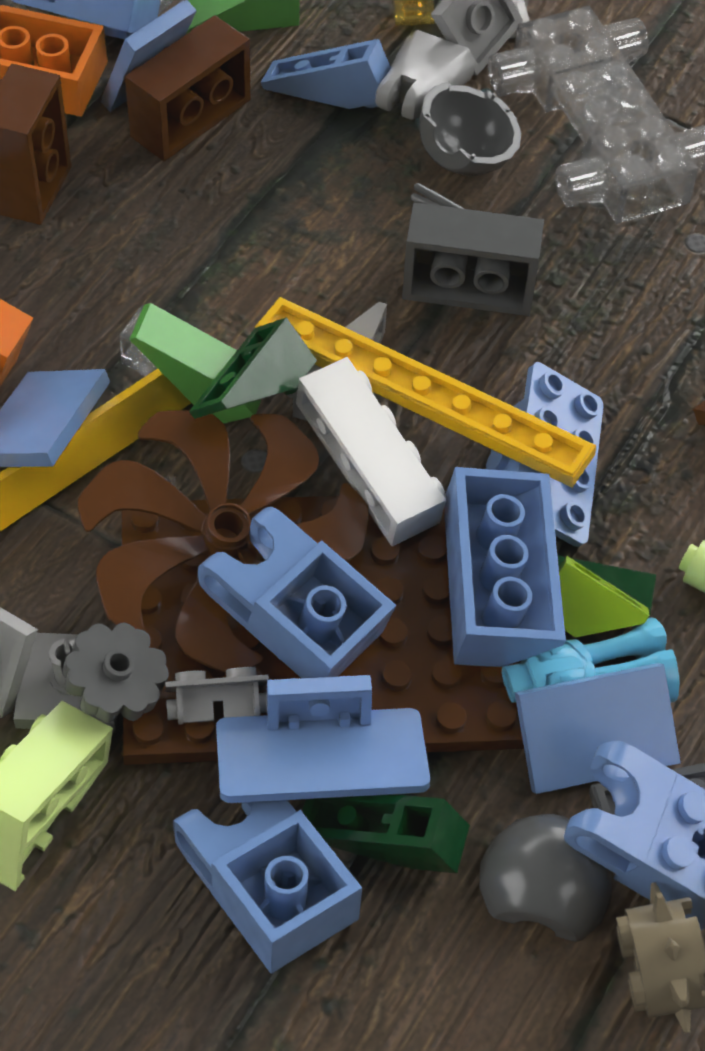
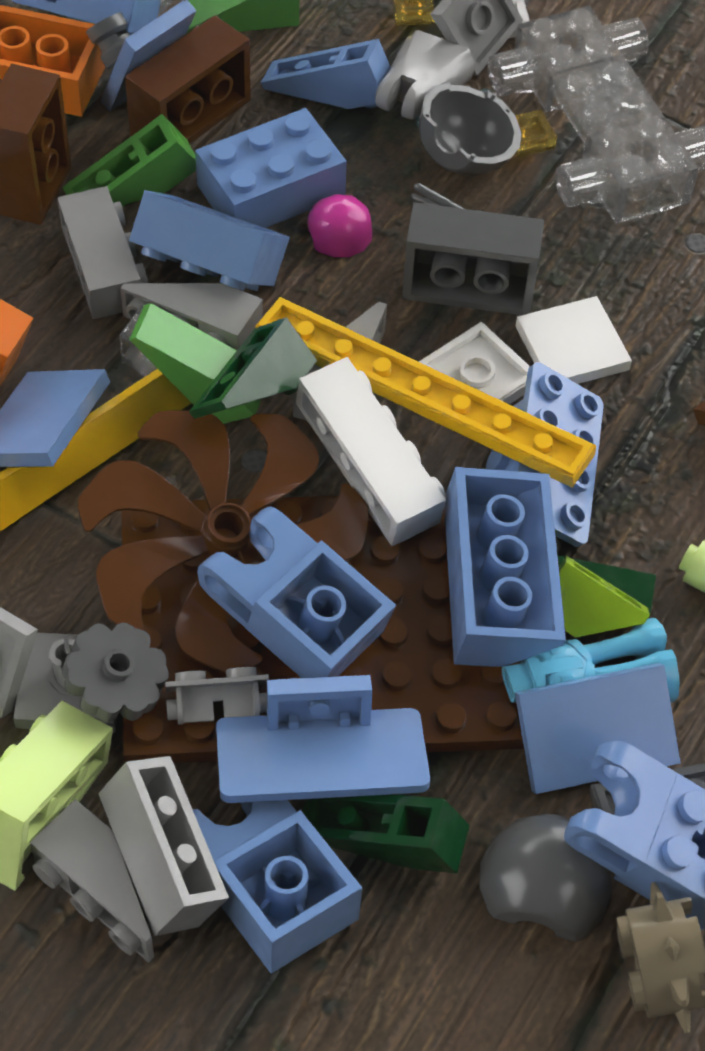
none -> light grey slope [30,799,154,963]
none -> light grey brick [57,186,148,319]
none -> bright green slope [63,114,196,206]
none -> dark grey wheel [86,12,130,69]
none -> light grey brick [98,756,229,936]
none -> light grey slope [120,283,263,350]
none -> medium blue brick [129,190,290,291]
none -> medium blue brick [195,108,347,228]
none -> dark pink hair [308,194,372,257]
none -> white tile [418,321,530,405]
none -> clear yellow plate [515,109,557,158]
none -> white tile [515,296,632,384]

